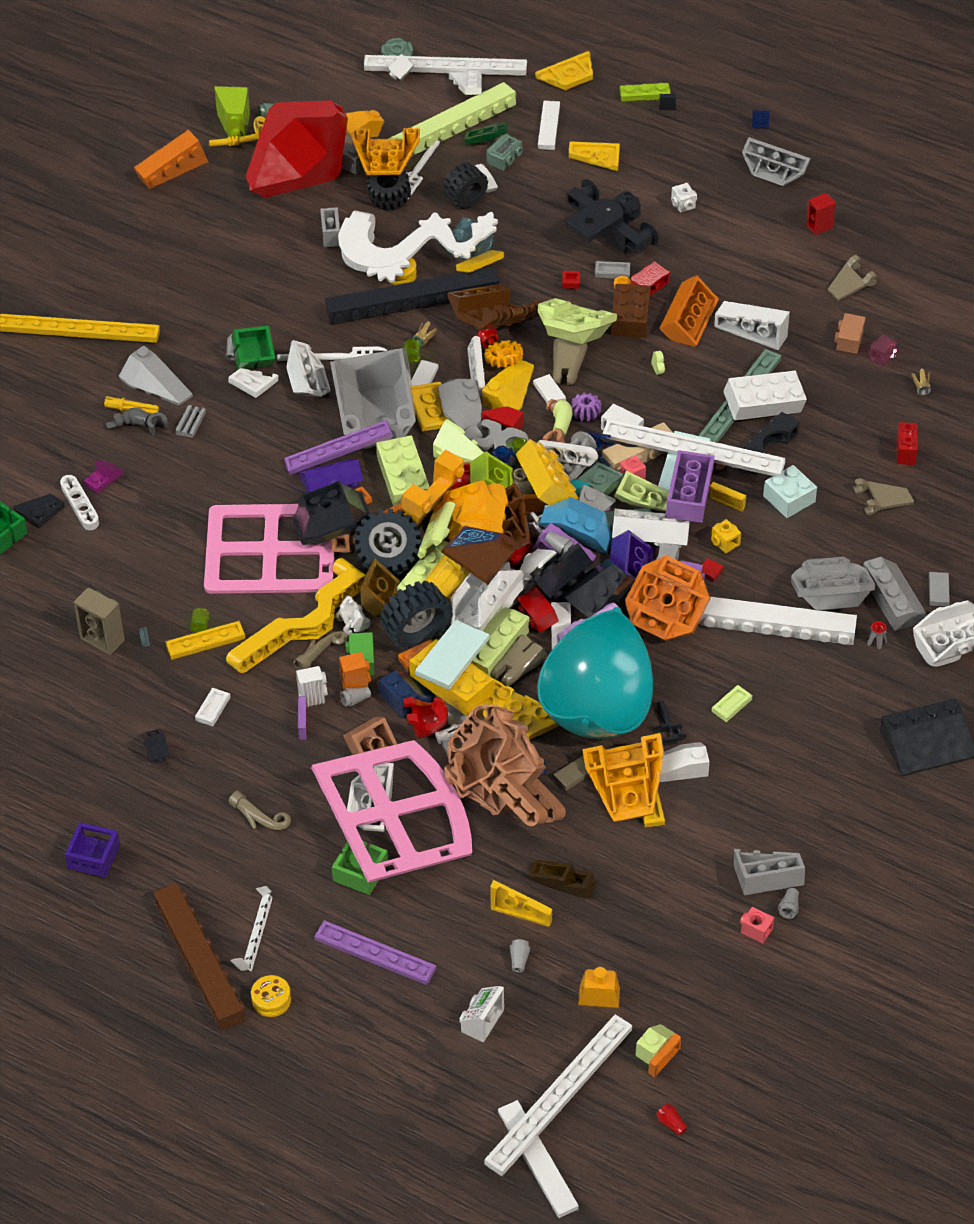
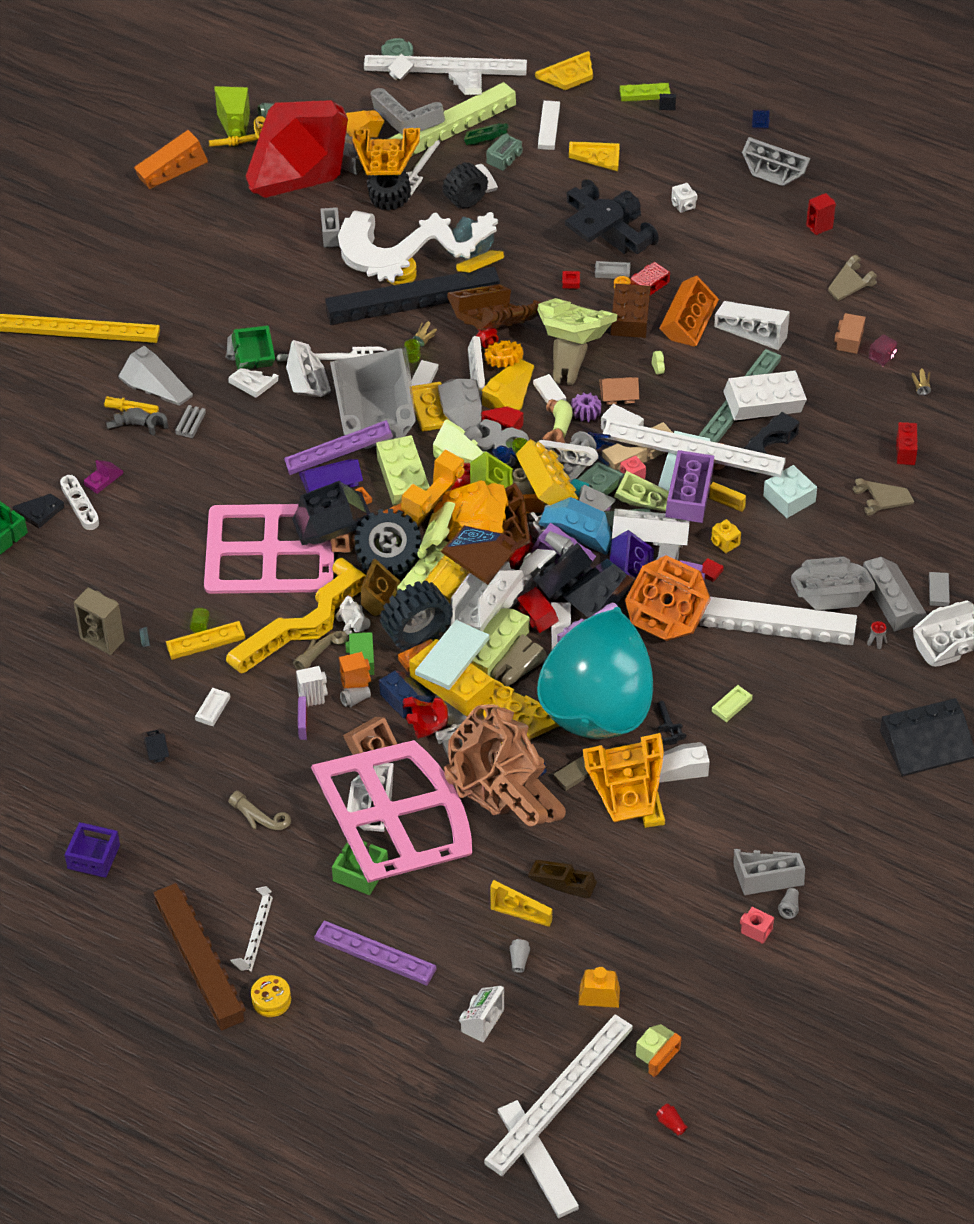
none -> light grey beam [371,88,445,135]
none -> nougat slope [599,377,639,404]

